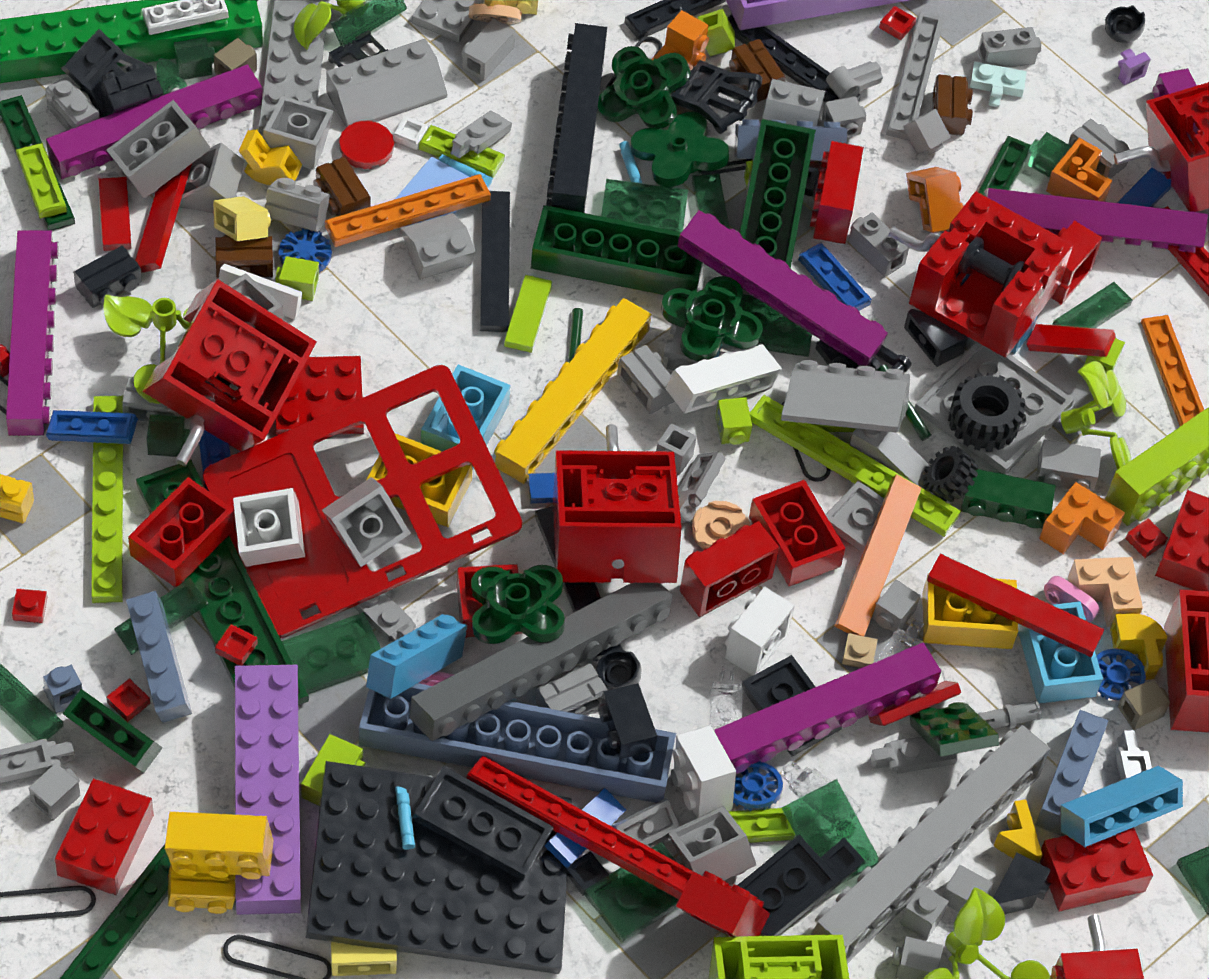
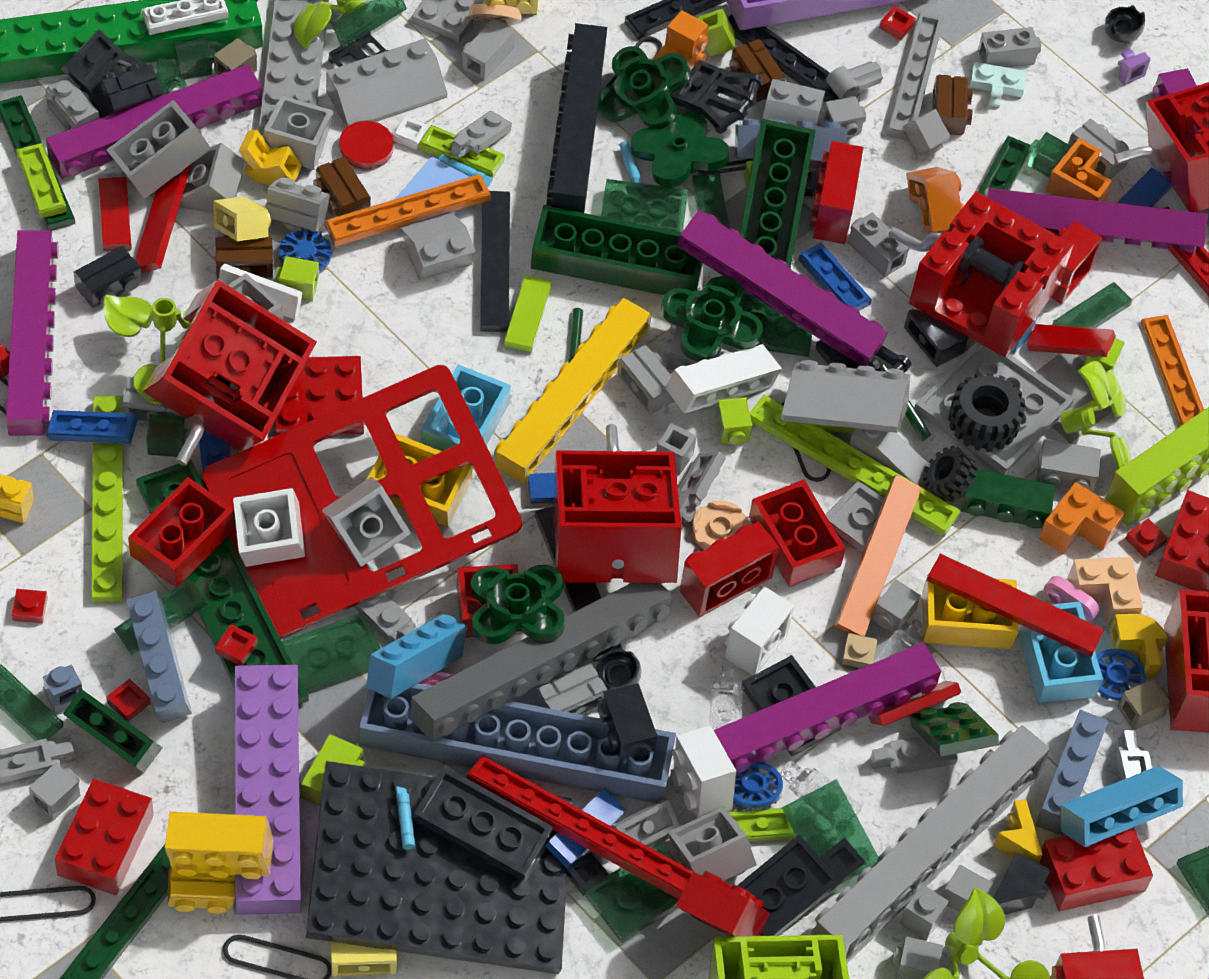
light grey pin [978,700,1042,729] -> none

